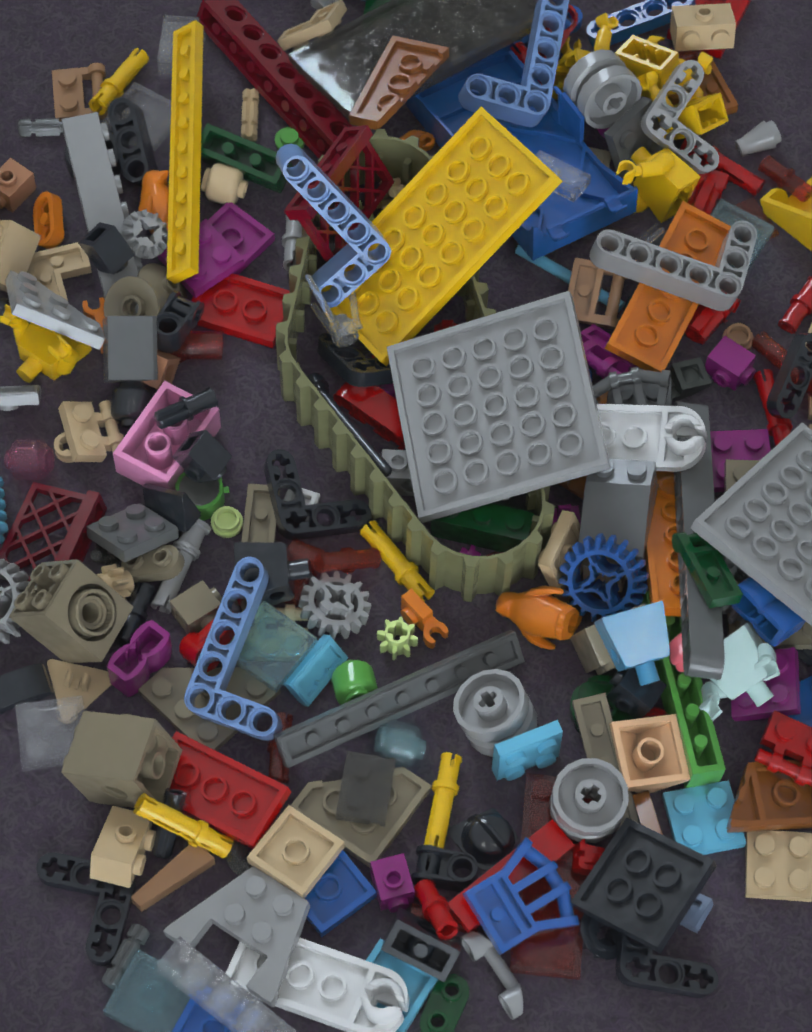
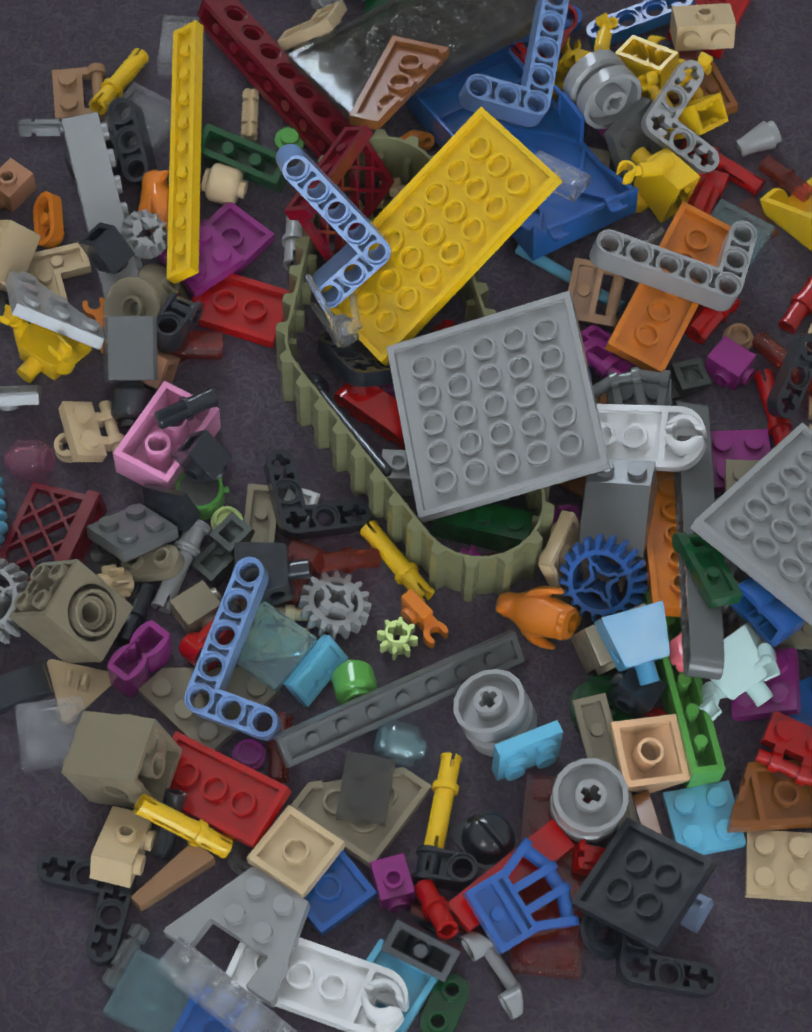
none -> pearl dark grey slope [191,512,255,587]
none -> magenta plate [232,739,266,771]

